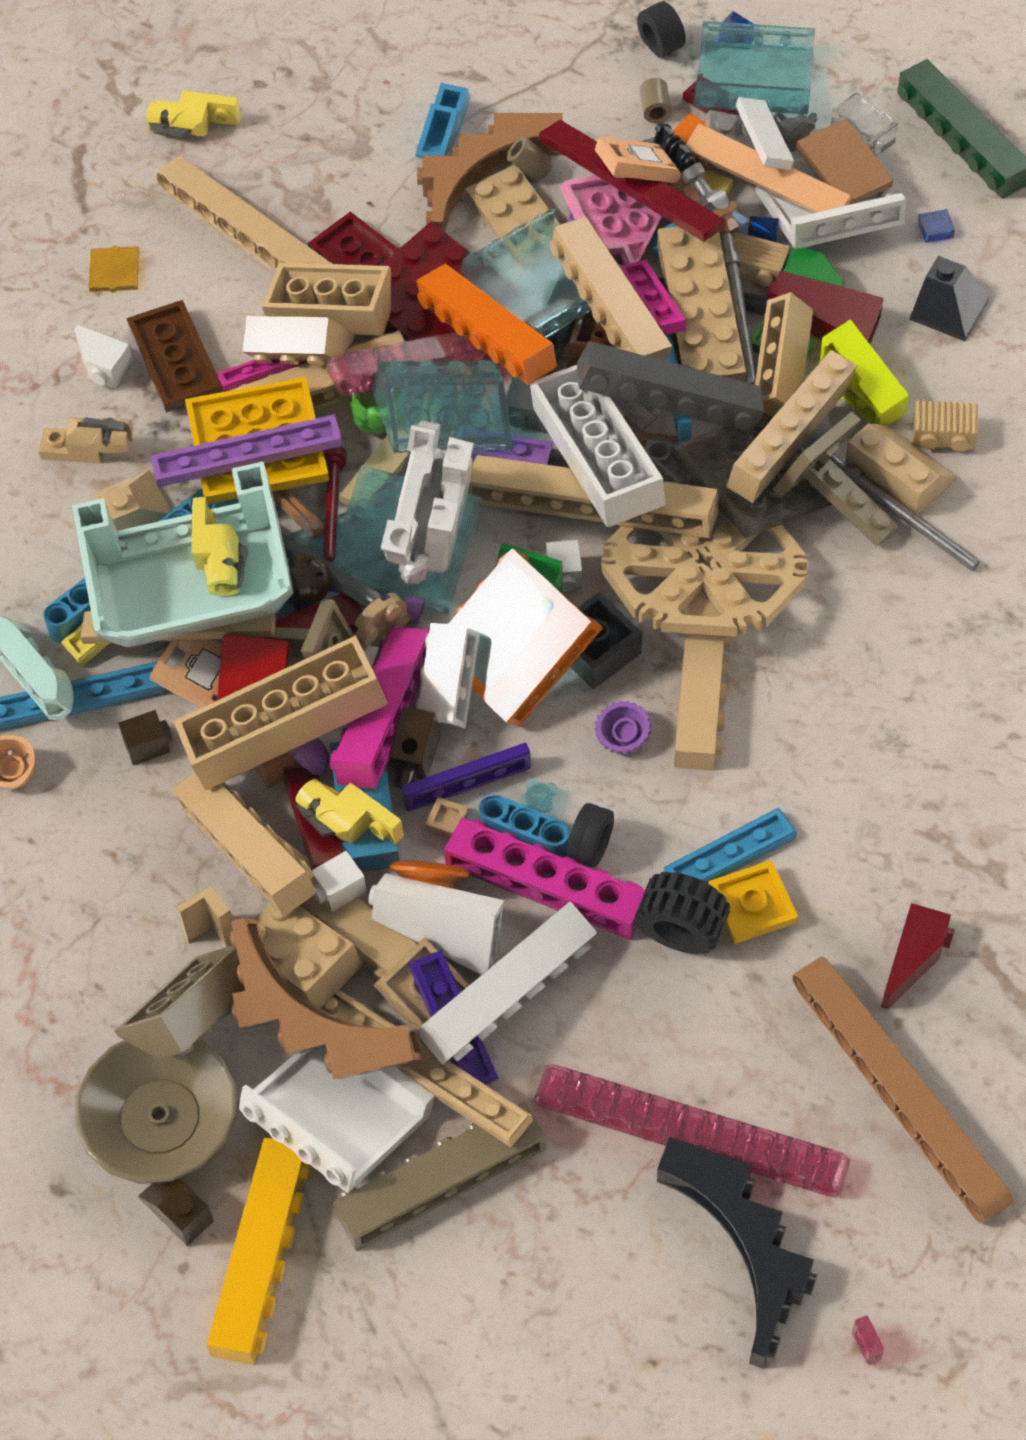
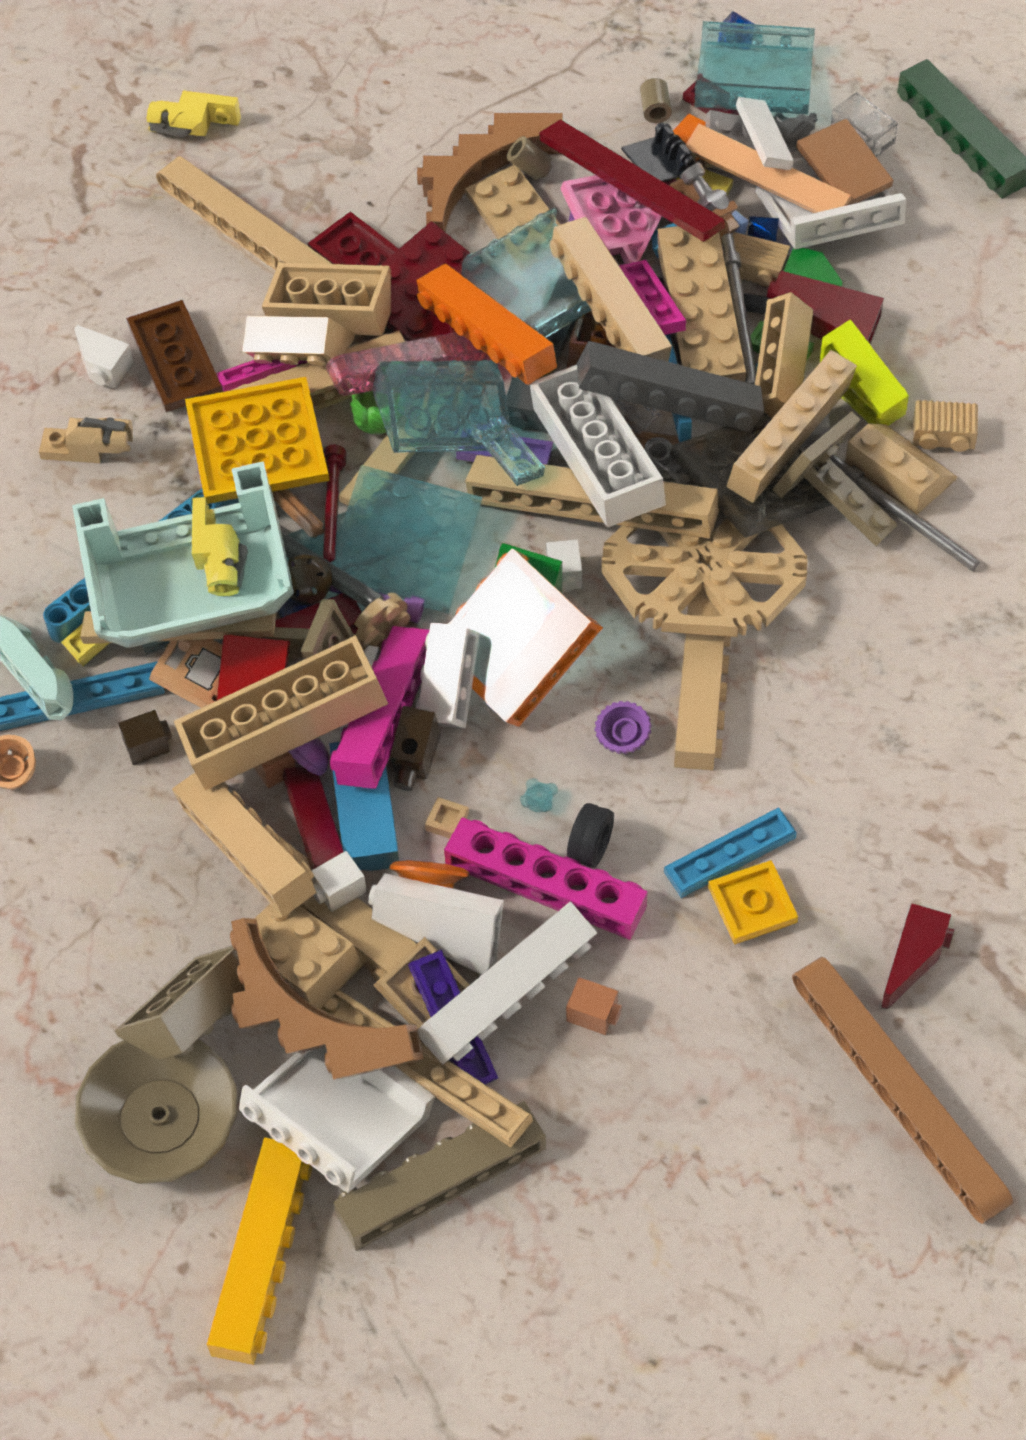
clear yellow piece [89,245,139,293] -> none
tan slope [93,470,171,531] -> none
dark brown slope [138,1179,214,1246] -> none
medium lavender plate [150,414,343,487] -> none
tan panel [177,885,233,947] -> none
light yellow plate [295,779,404,845] -> none
white piece [381,421,474,585] -> none
dark purple tile [401,742,531,812] -> none
dark azure slope [415,83,471,159] -> none
dark azure beam [478,794,570,857] -> none
clear pink beam [534,1064,850,1197] -> none
black brick [570,592,642,690] -> none
light nougat container [595,136,681,183] -> none
black tyre [635,872,730,954] -> none
black tyre [637,1,686,58] -> none
black arch [657,1137,818,1369] -> none
clear pink tile [852,1315,885,1365] -> none
black slope [910,256,989,341] -> none
clear blue tile [918,209,955,242] -> none
none -> clear light blue plate [472,415,545,486]
none -> nougat brick [566,977,622,1035]

